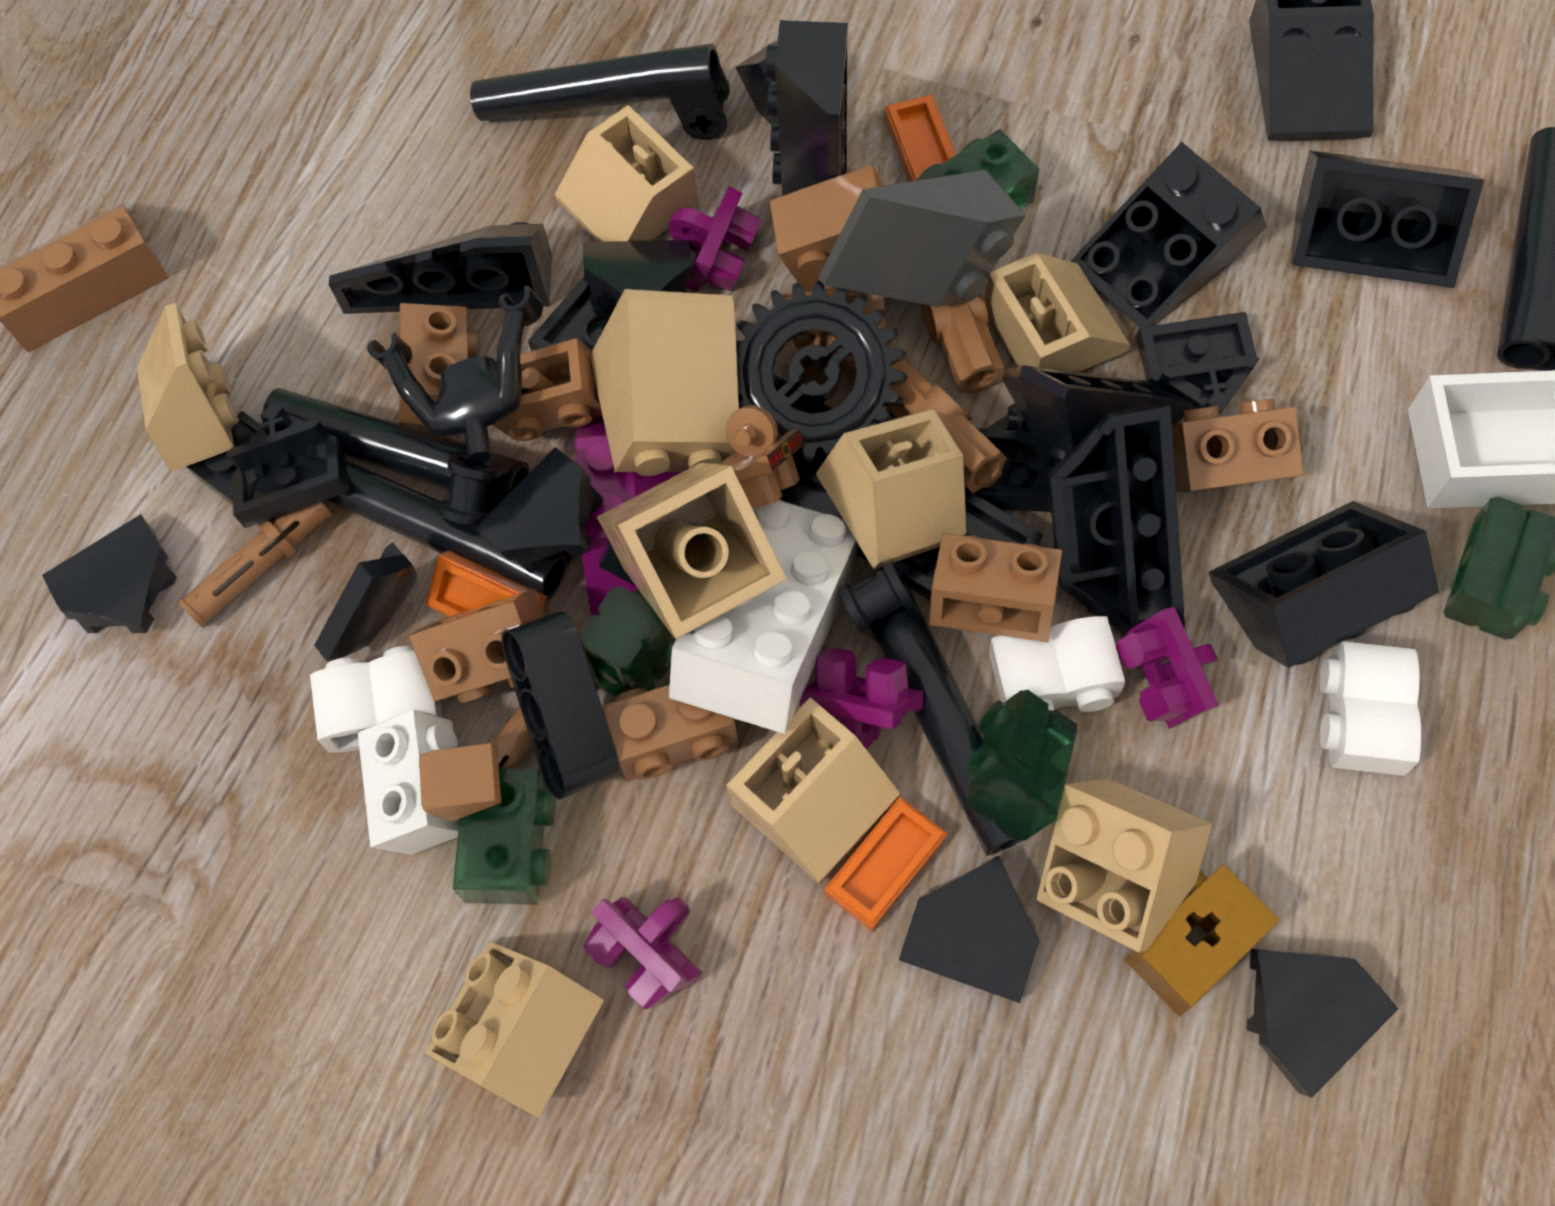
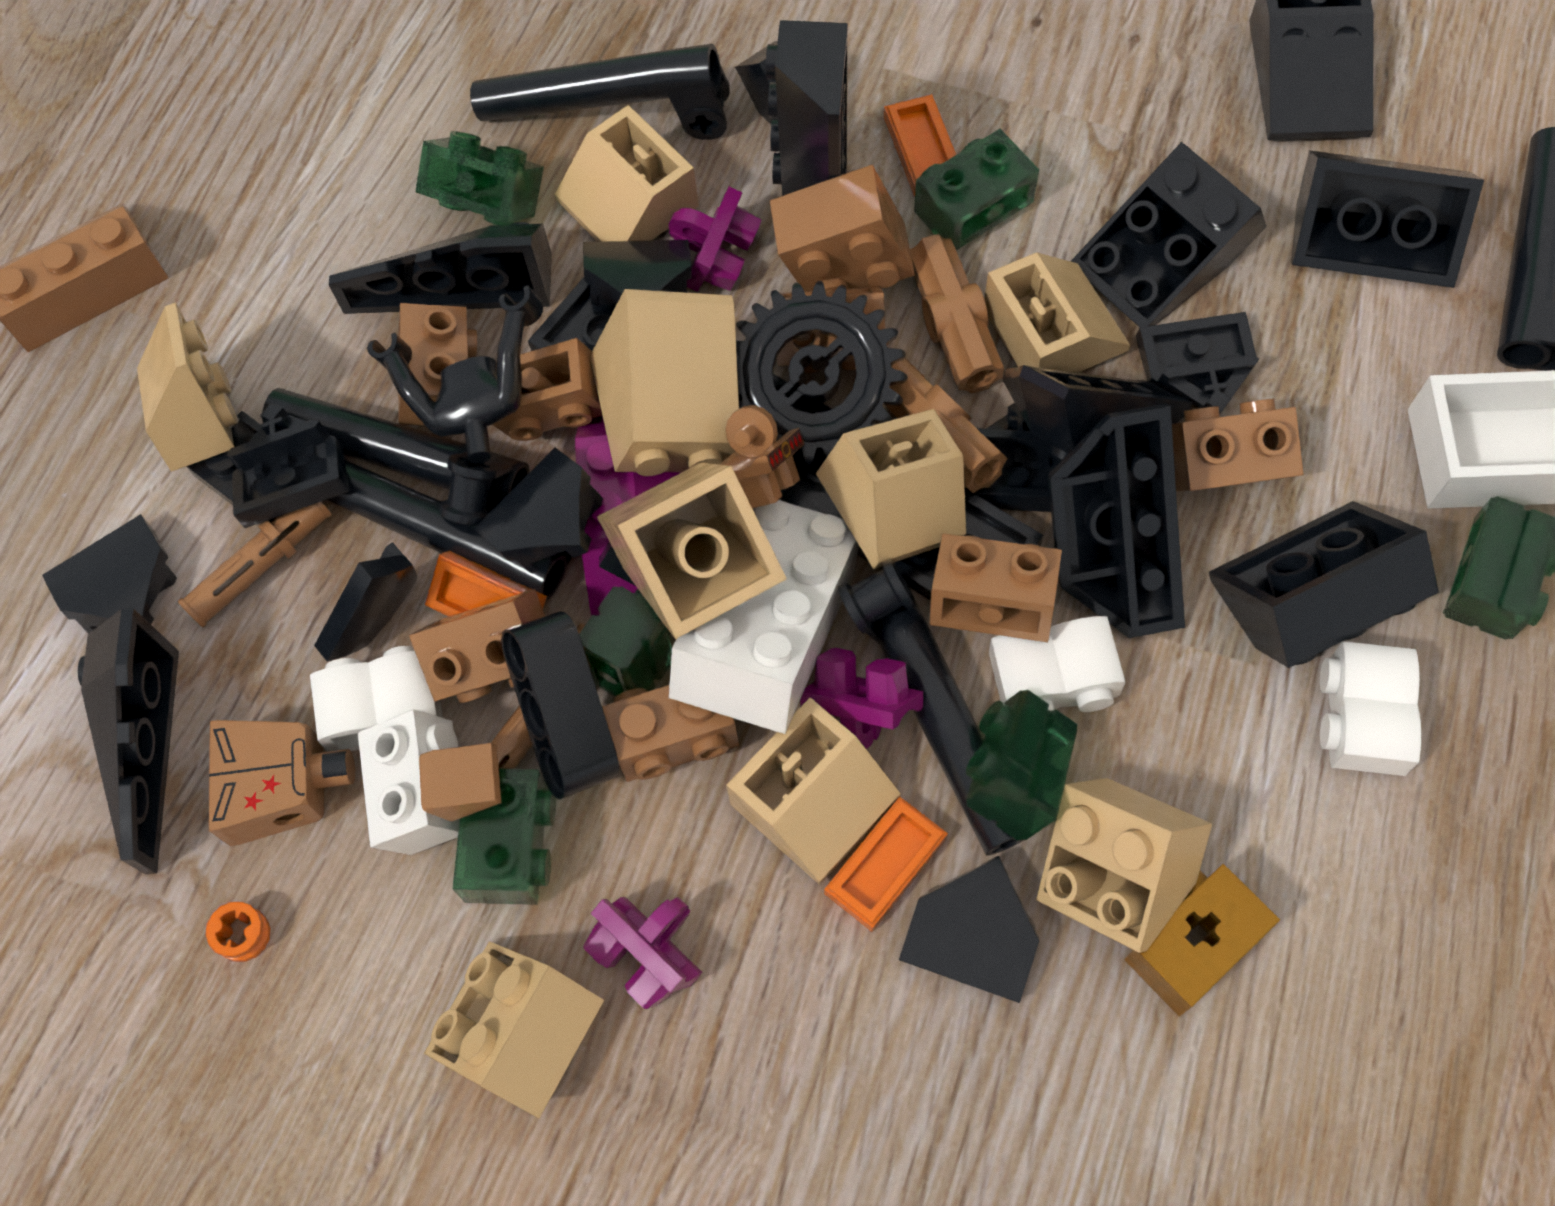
dark grey slope [818,170,1026,307] -> none
magenta hips [1115,607,1219,729] -> none
black slope [1247,948,1398,1098] -> none
none -> black wedge [78,608,179,874]
none -> orange bush [206,902,271,962]
none -> medium nougat torso [209,720,355,846]
none -> clear green brick [415,131,544,225]

